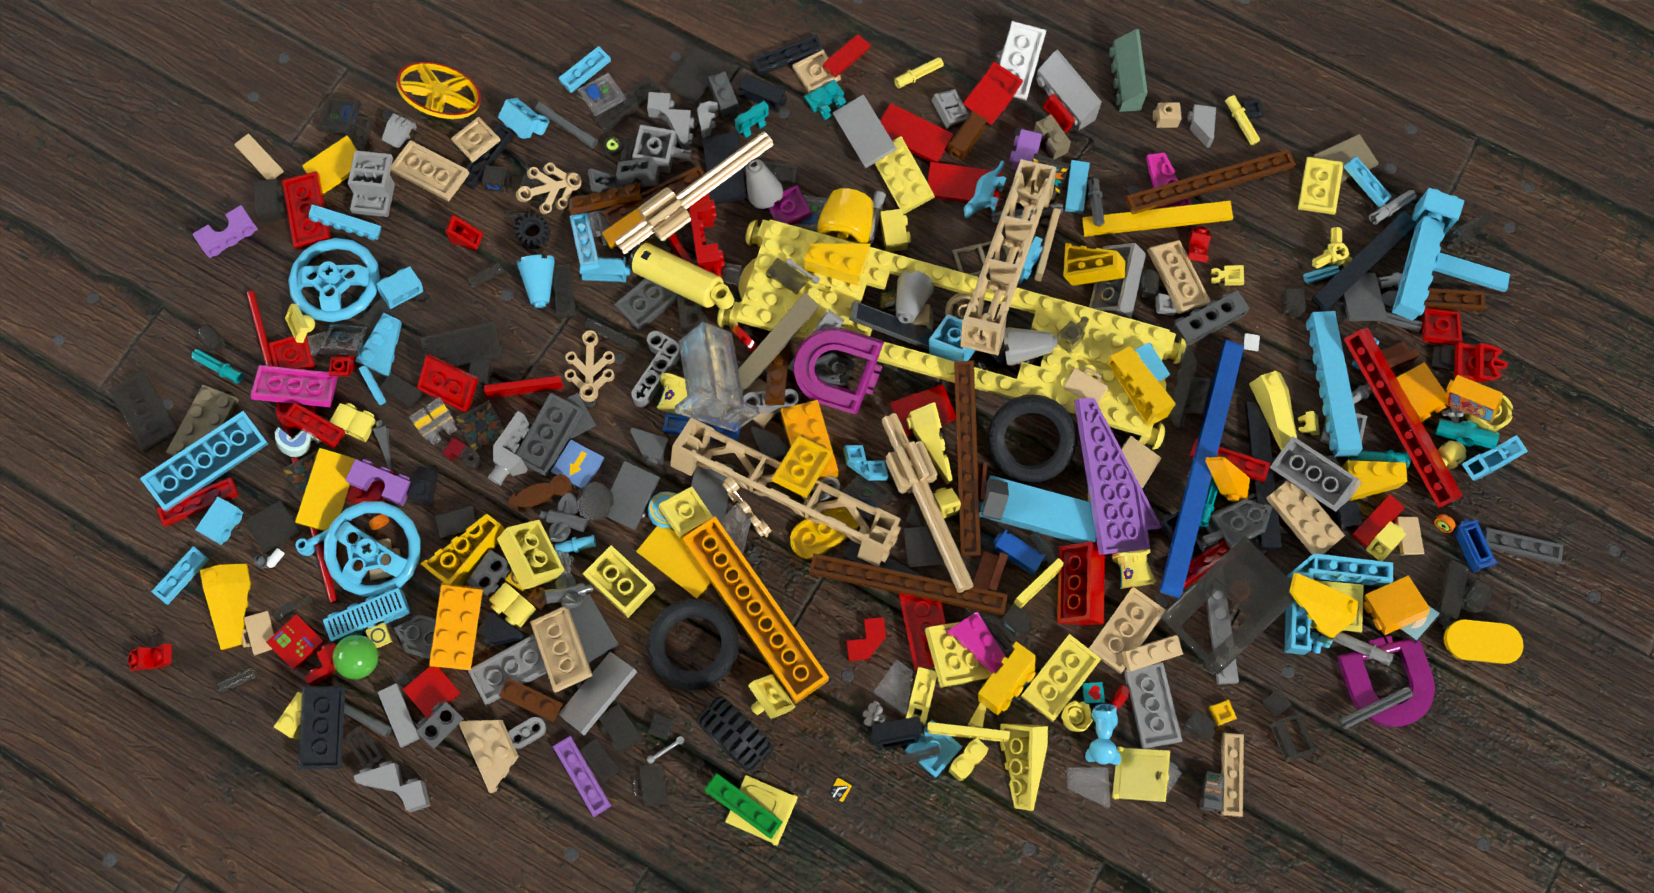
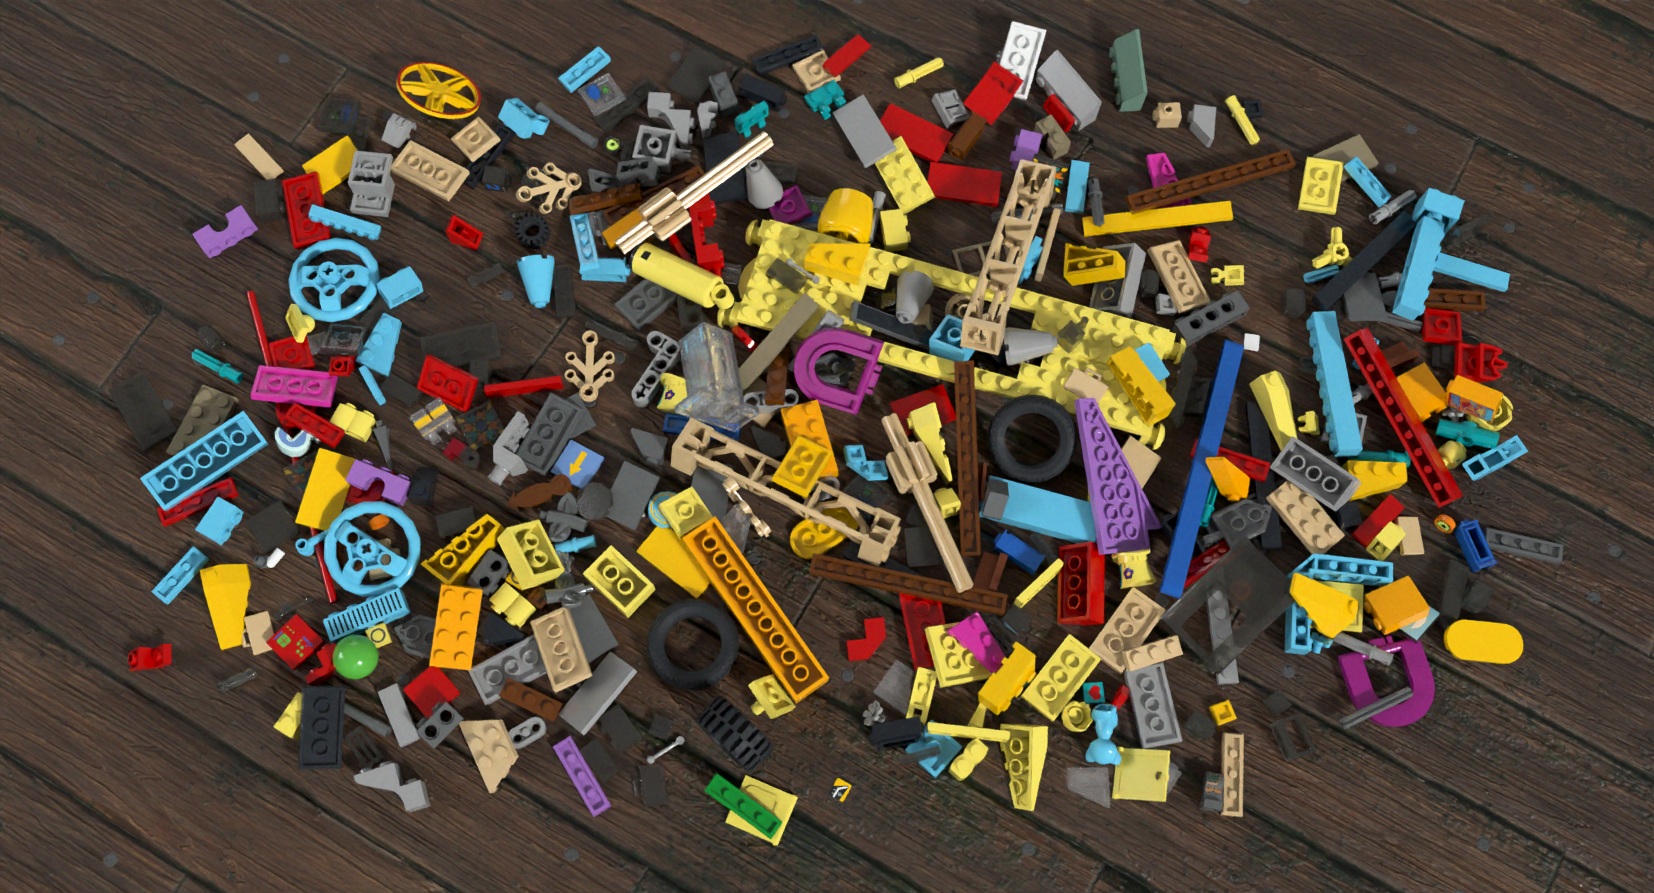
medium azure animal [964,160,1006,218] -> none

